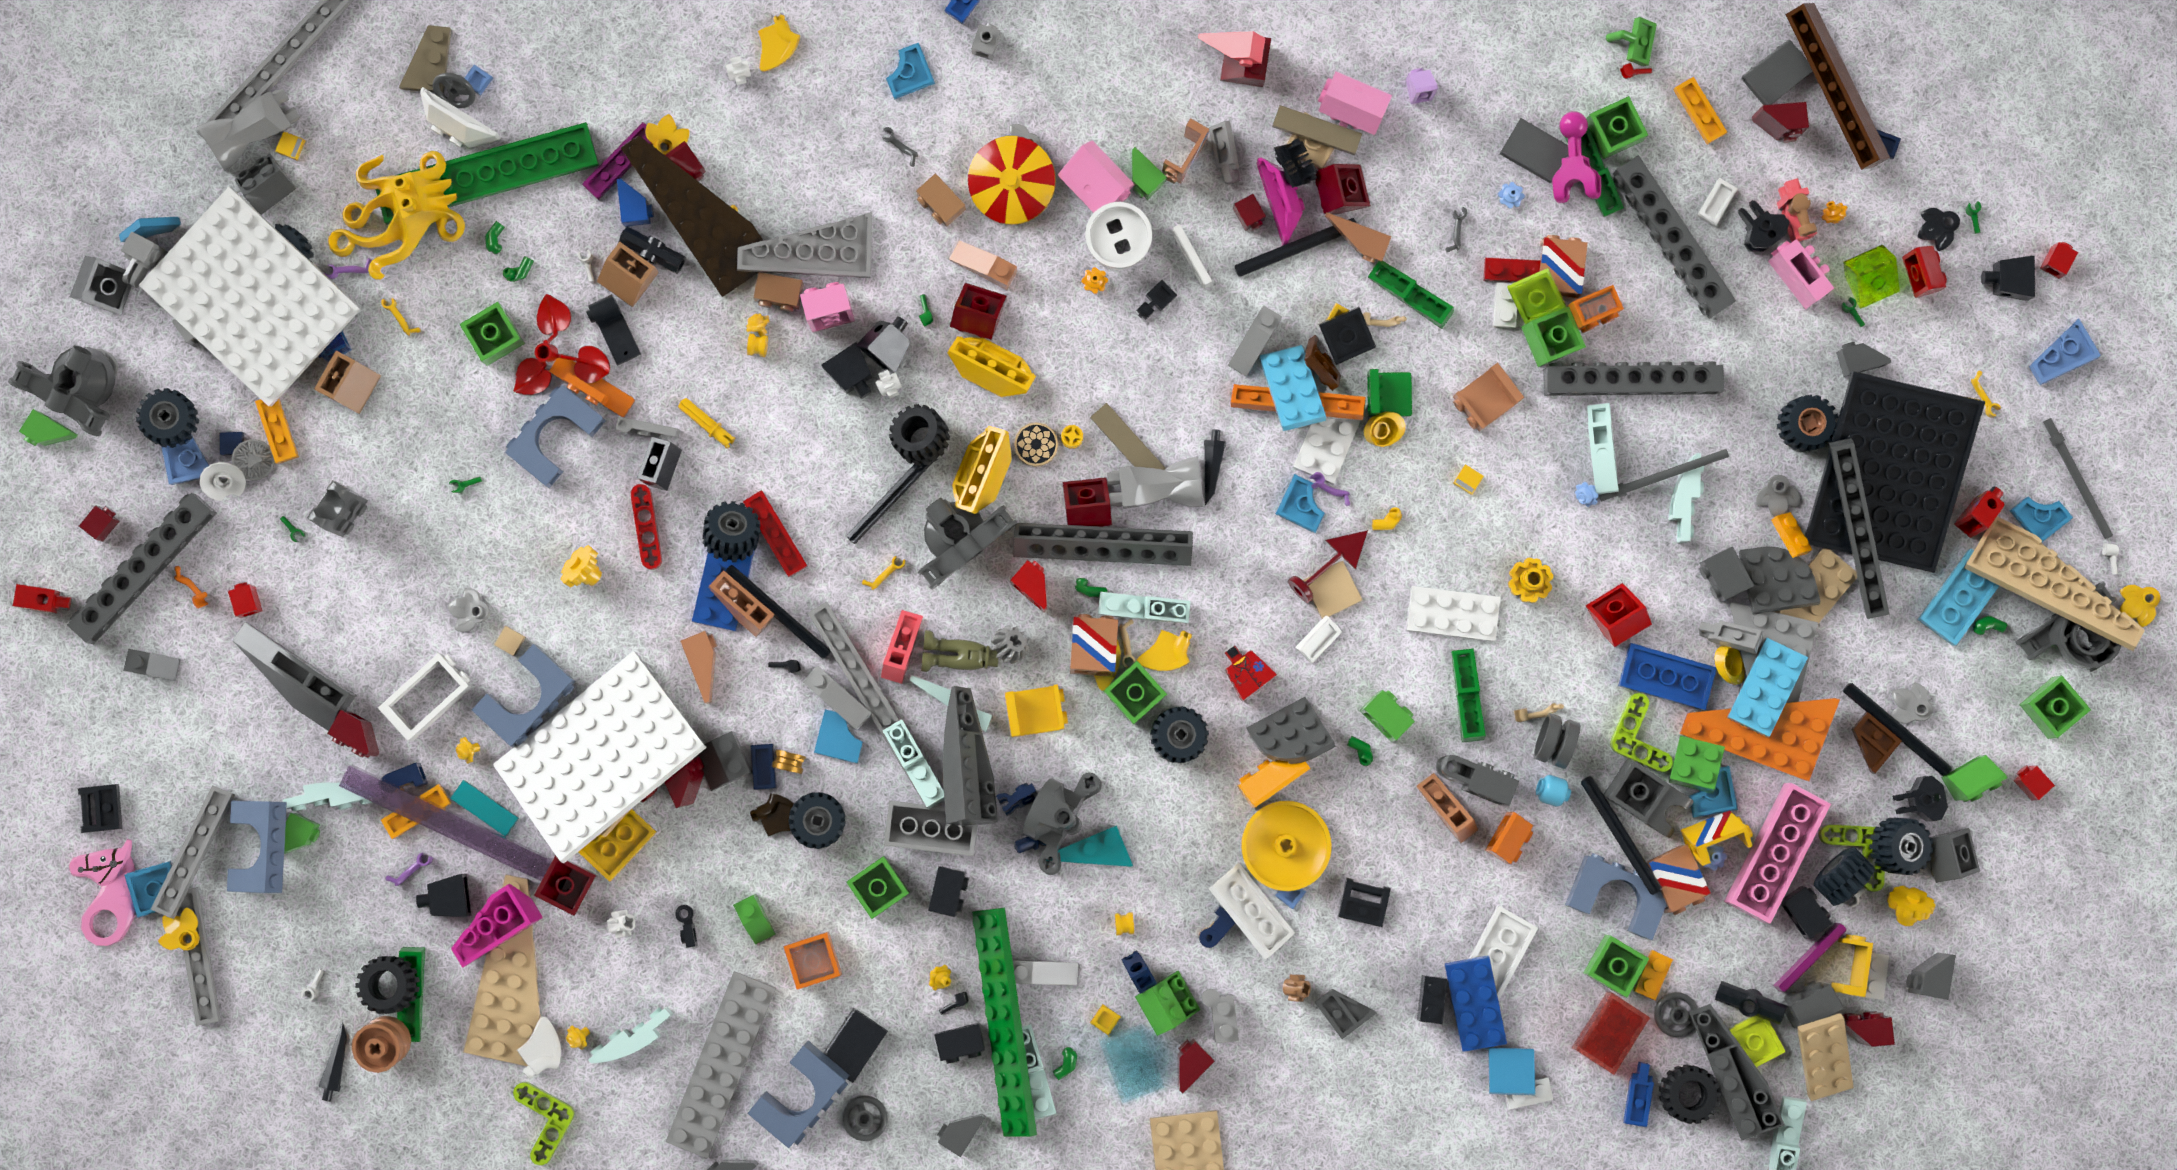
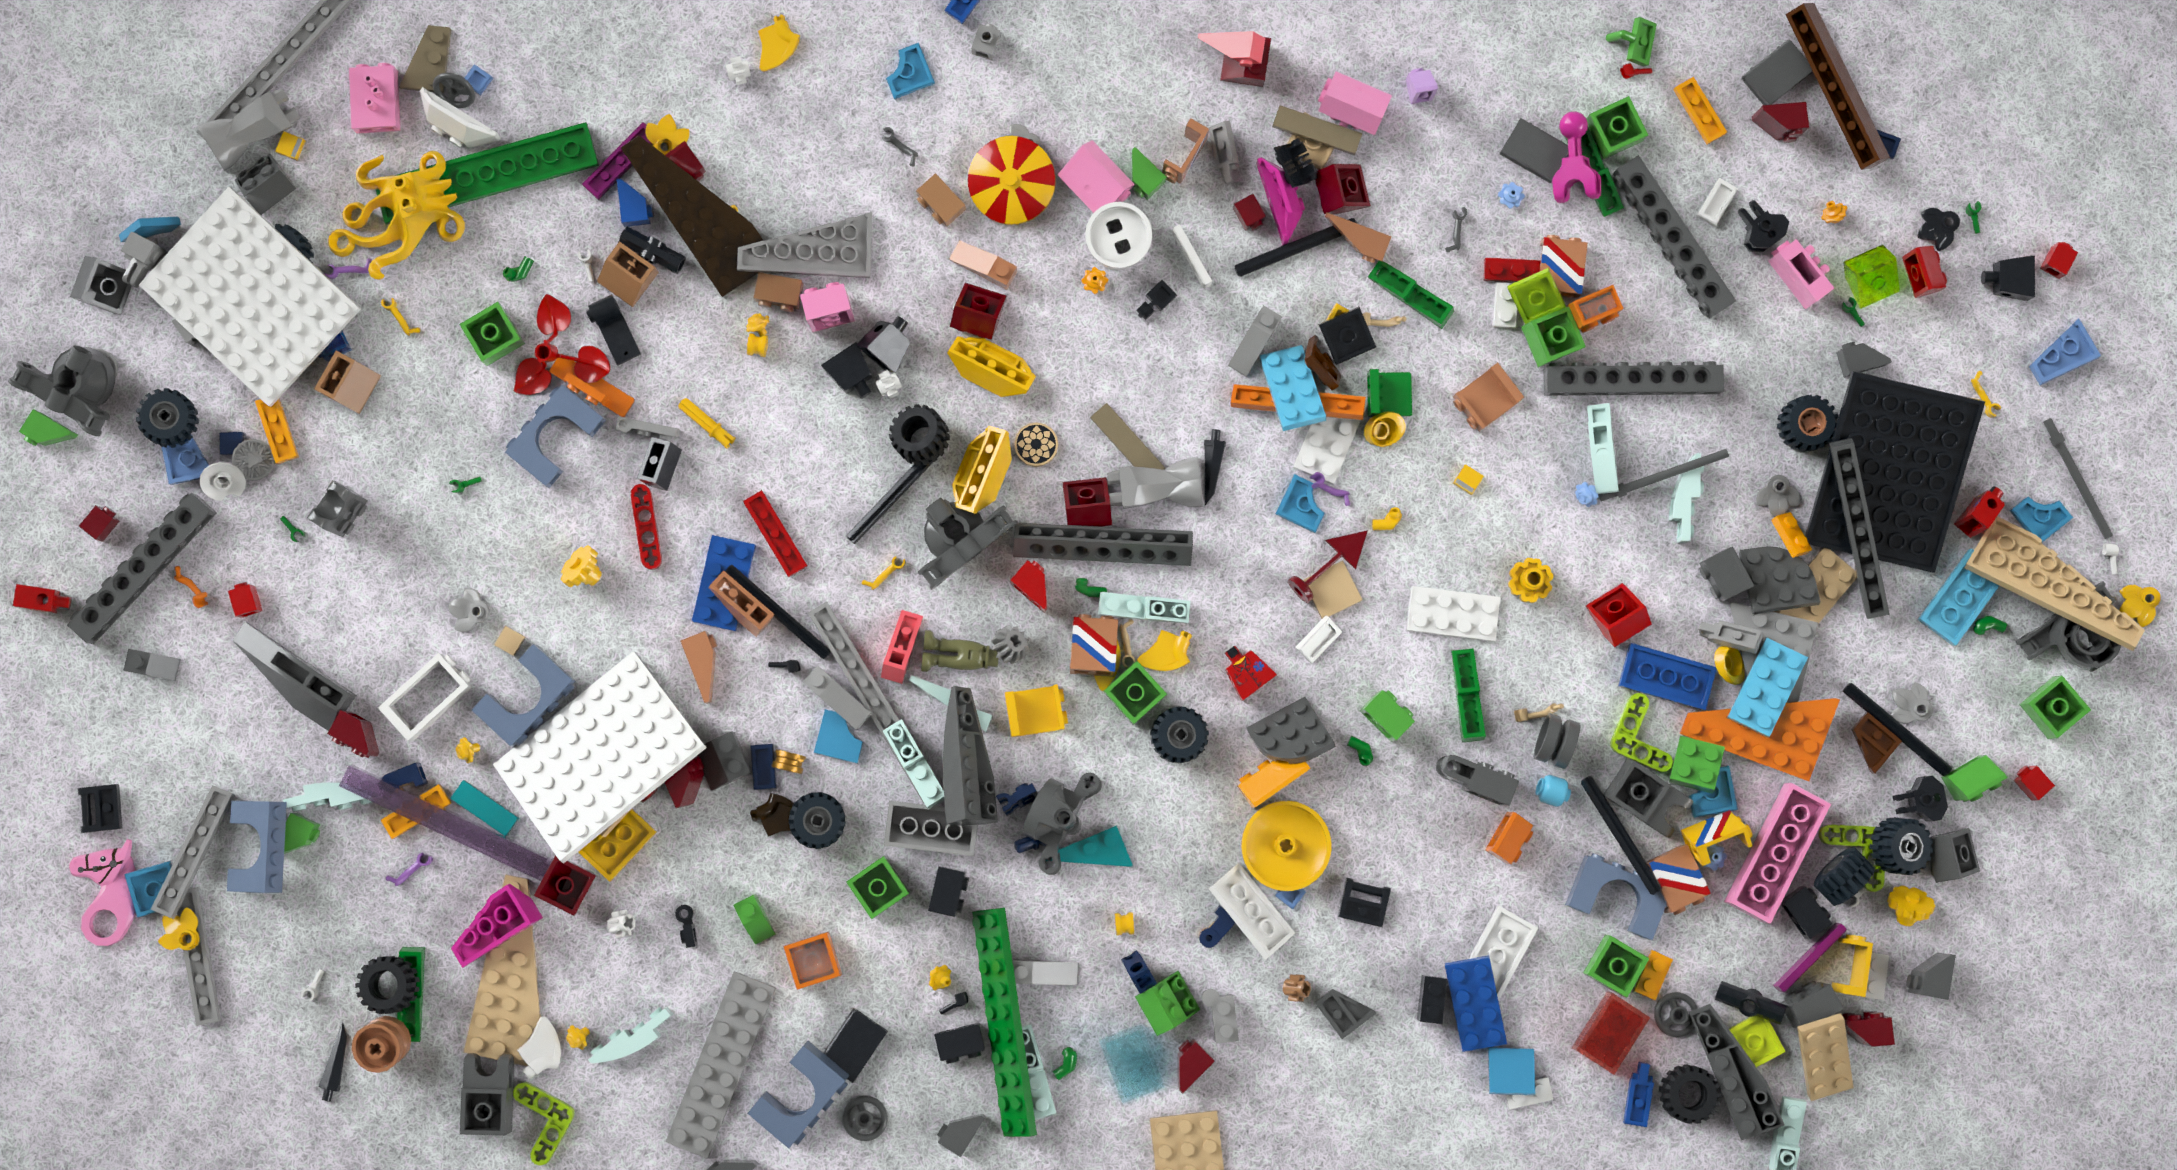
black torso [416,873,472,917] -> none
green arm [485,221,505,255] -> none
black wheel [702,501,760,562] -> none
green hand [919,294,933,327] -> none
yellow wheel [1061,425,1083,449] -> none
yellow tile [1090,1004,1121,1036] -> none
nougat slope [1416,773,1478,844] -> none
hips [1777,178,1817,243] -> none
none -> bright pink piece [349,63,401,133]
none -> dark grey brick [460,1053,514,1136]

